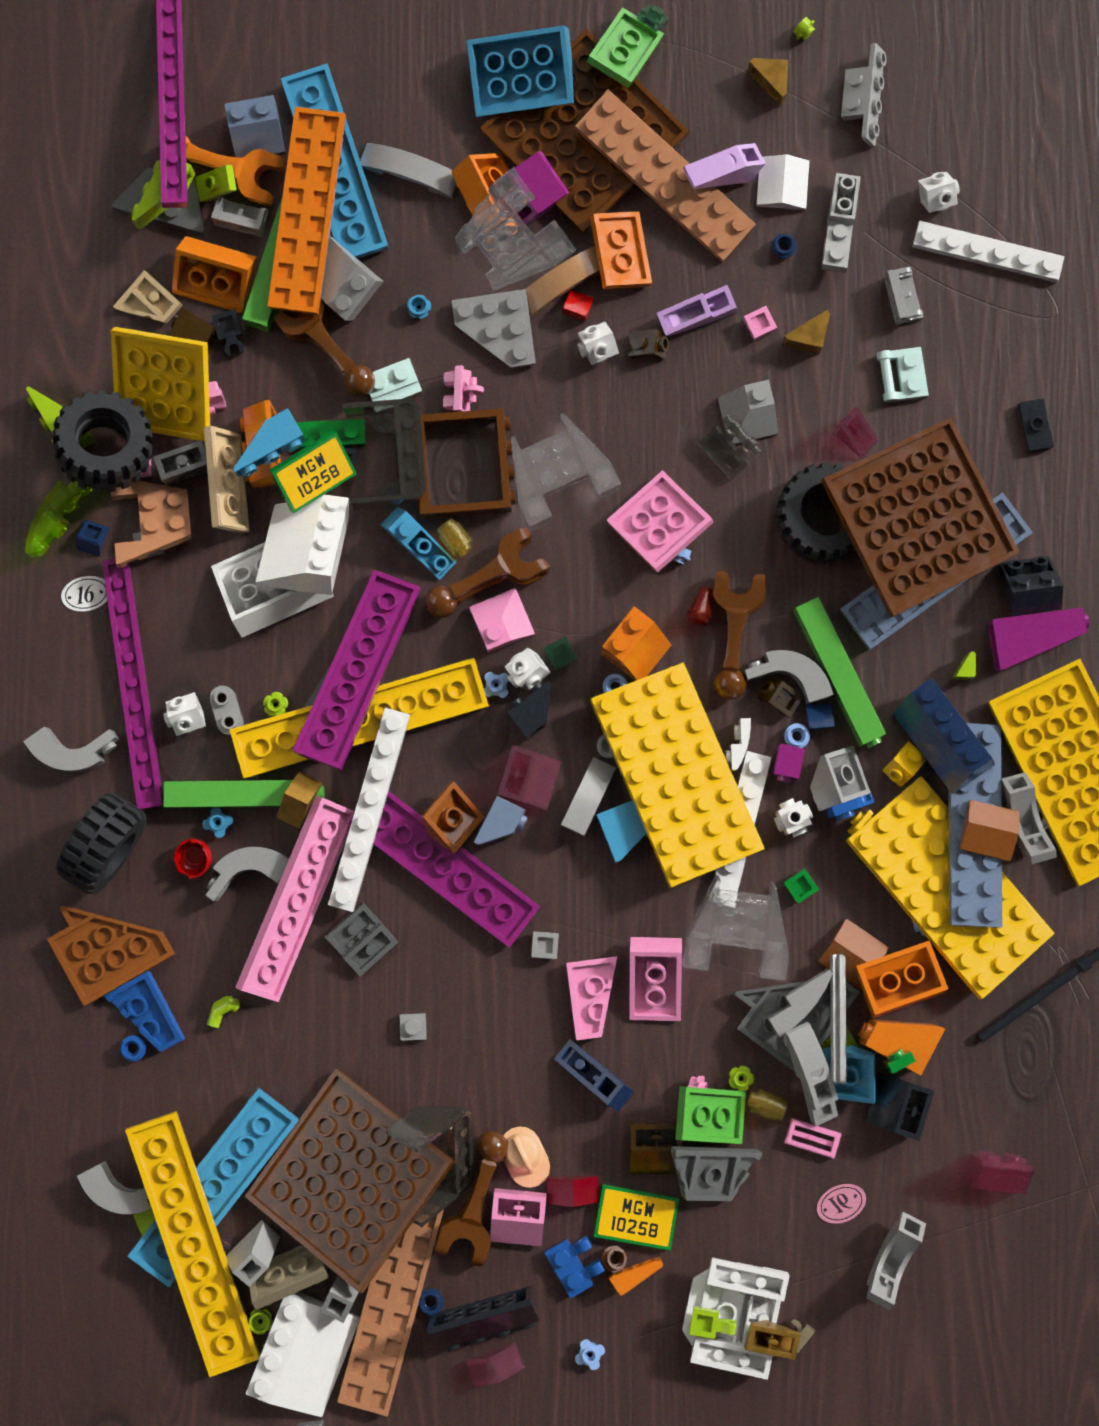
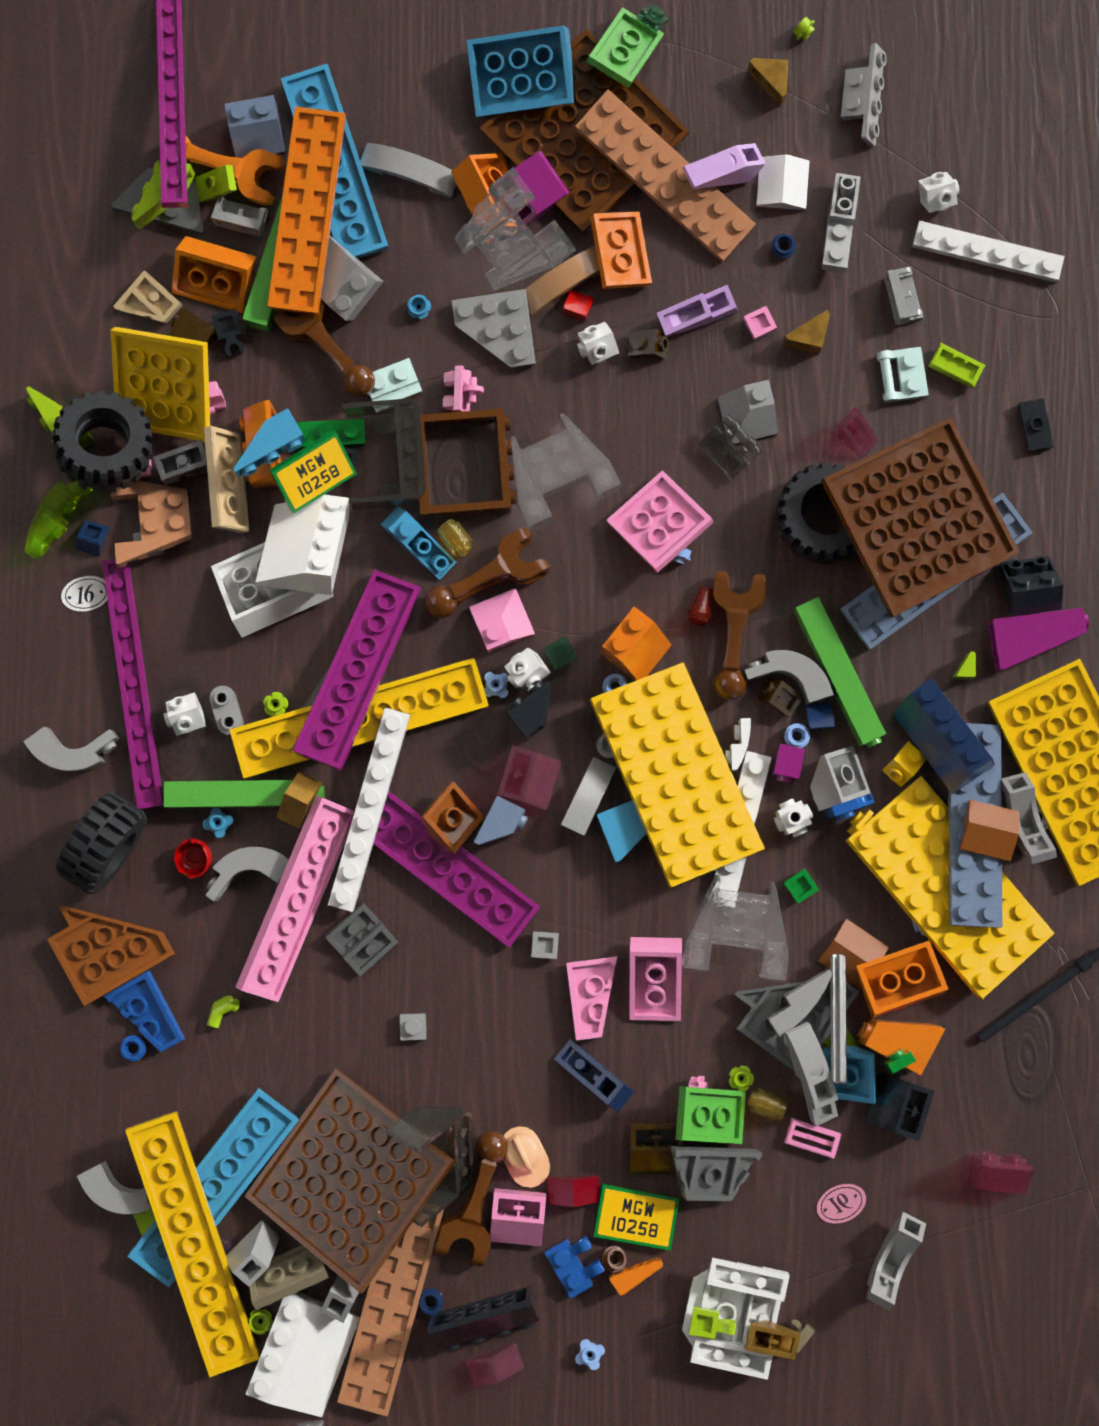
none -> lime plate [928,343,985,389]

